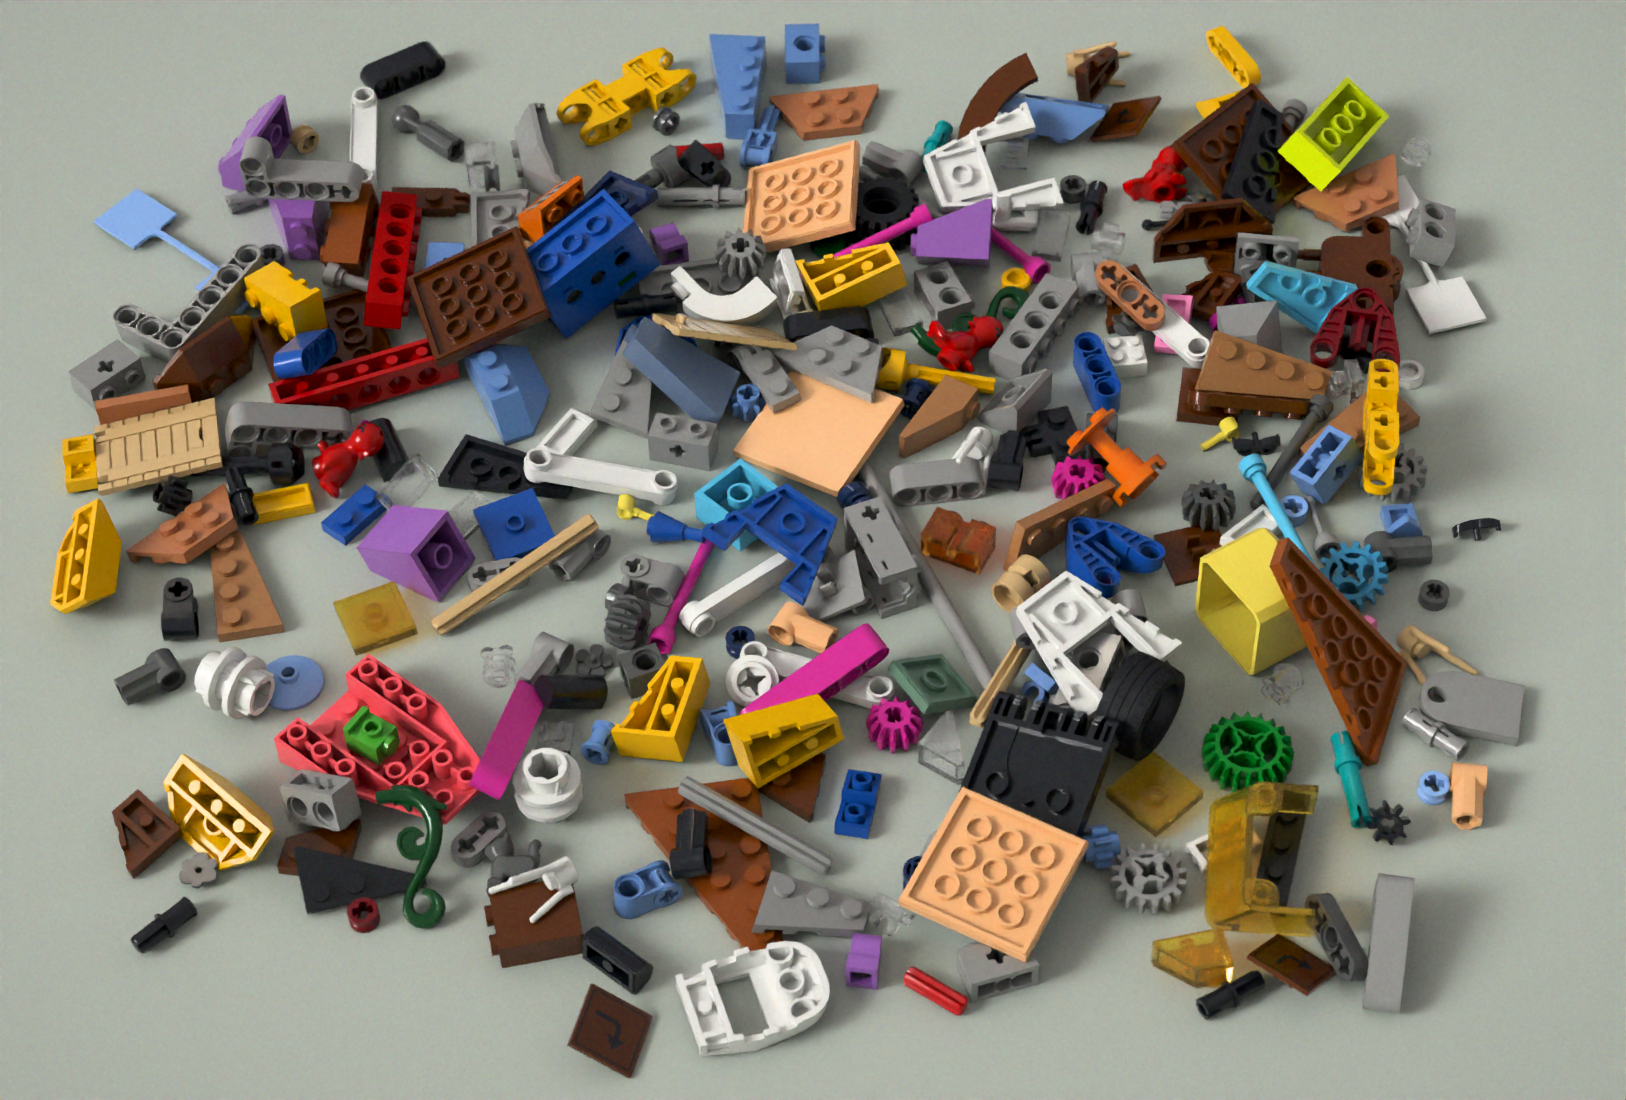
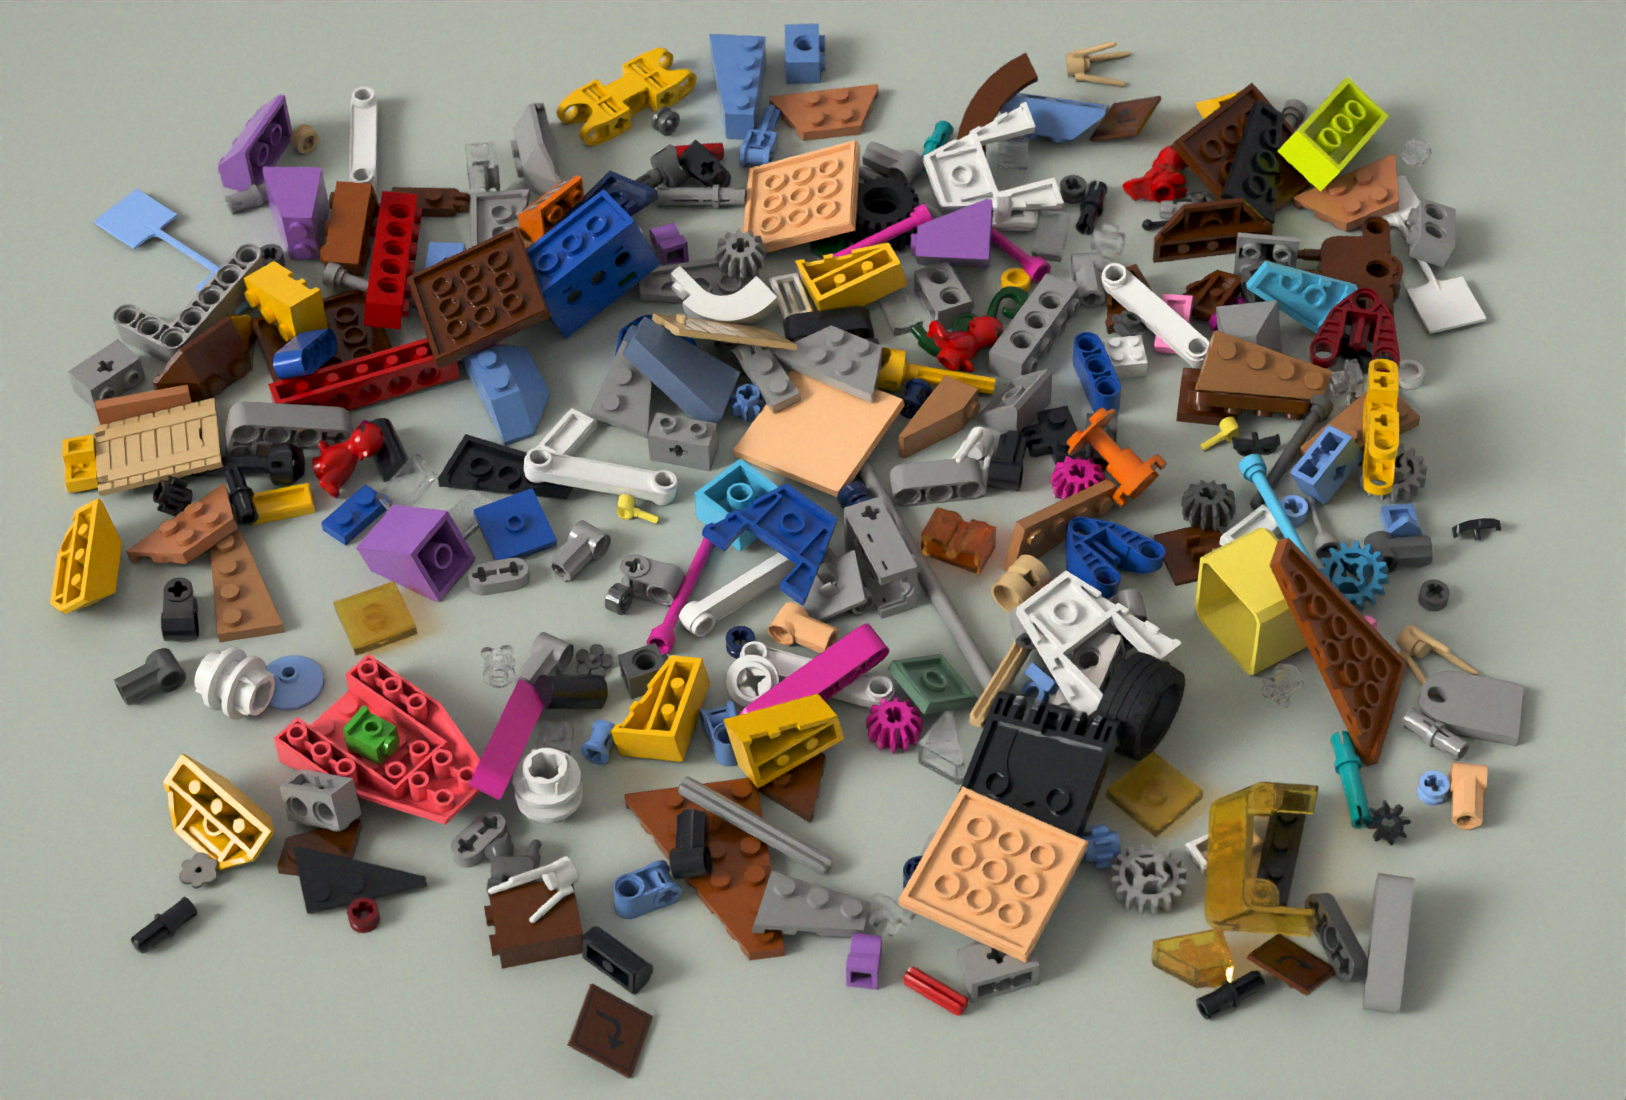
reddish brown wing [112,789,184,879] -> none
light grey beam [239,136,364,202] -> none
black beam [360,41,446,99] -> none
dark green plant [376,785,447,929] -> none
dark grey piece [392,105,465,162] -> none
tan axle [431,514,599,635] -> none
dark grey gear [603,594,652,651] -> none
black pin [614,292,677,319] -> none
blue cone [647,511,706,543] -> none
white slope [675,941,830,1056] -> none
white tile [772,248,805,313] -> none
blue slope [834,769,882,839] -> none
reddish brown wing [1074,46,1119,103] -> none
nougat beam [1095,260,1165,331] -> none
green gear [1201,711,1294,798] -> none
reddish brown tile [1204,250,1235,274] -> none
yellow beam [1206,26,1261,88] -> none

